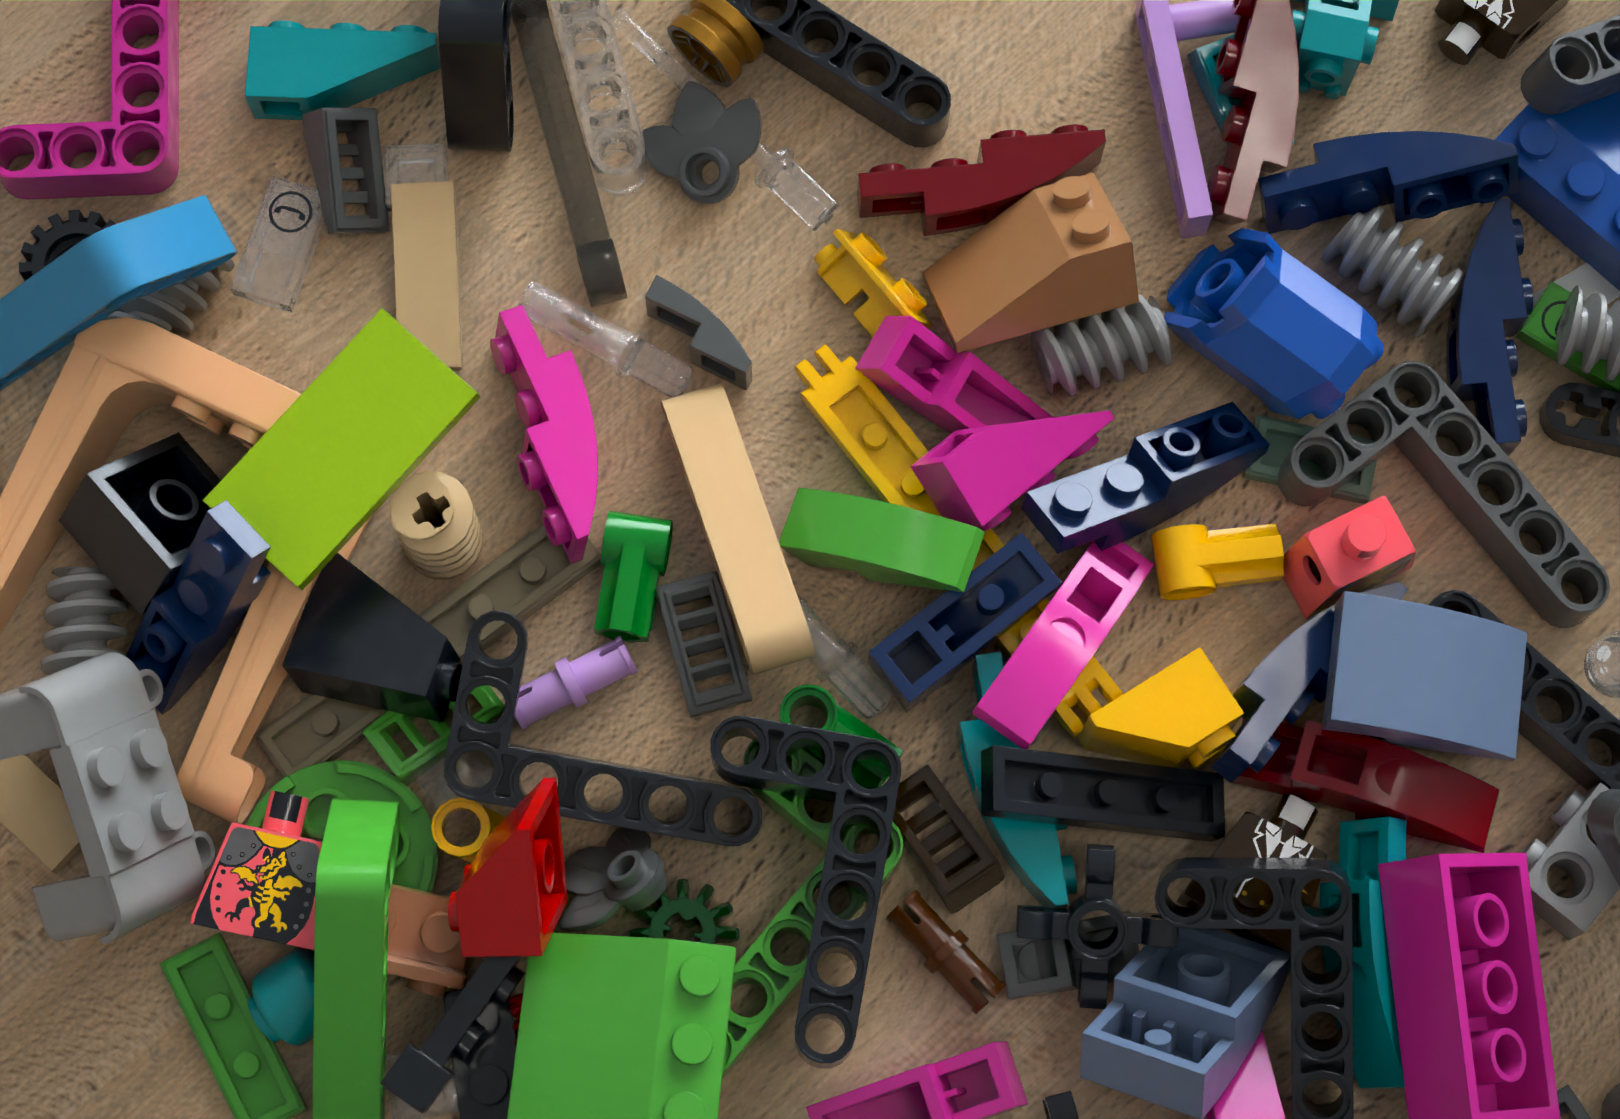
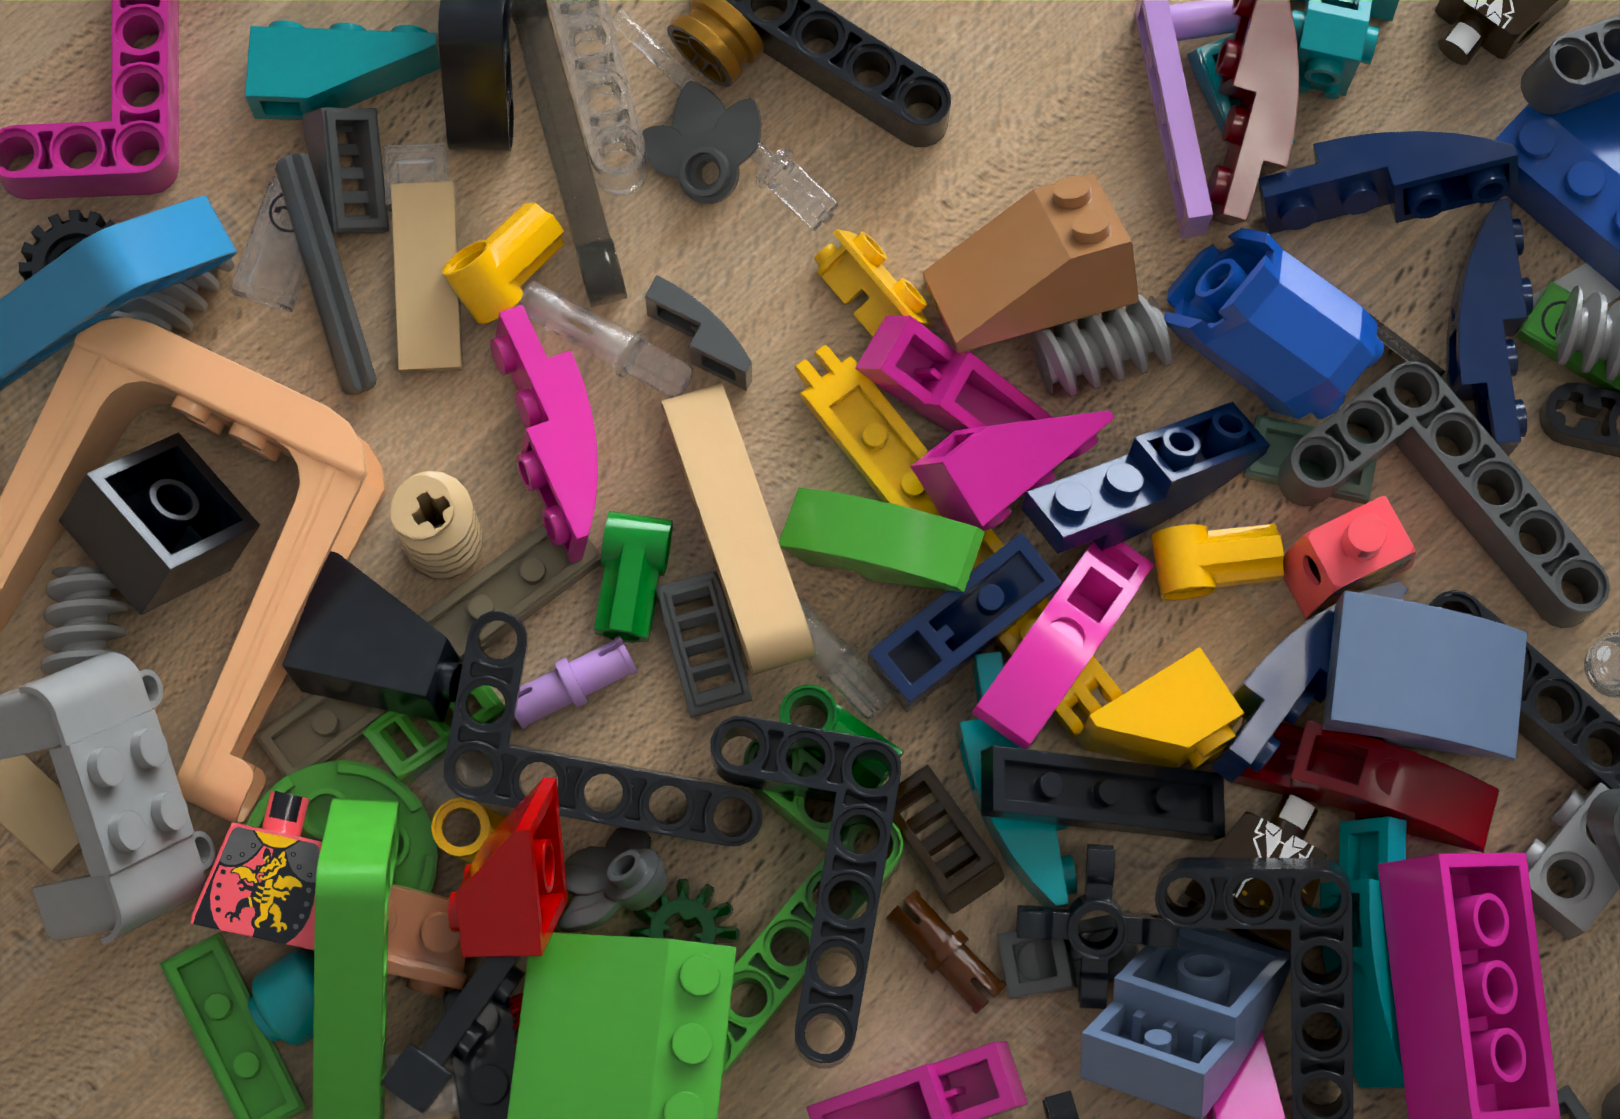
dark blue slope [126,500,271,714] -> none
lime tile [203,308,481,591] -> none
dark red slope [857,124,1106,236] -> none
light grey piece [1320,205,1463,338] -> none
none -> dark grey axle [275,153,377,395]
none -> yellow piece [442,202,564,324]
none -> black sticker [1370,314,1446,377]

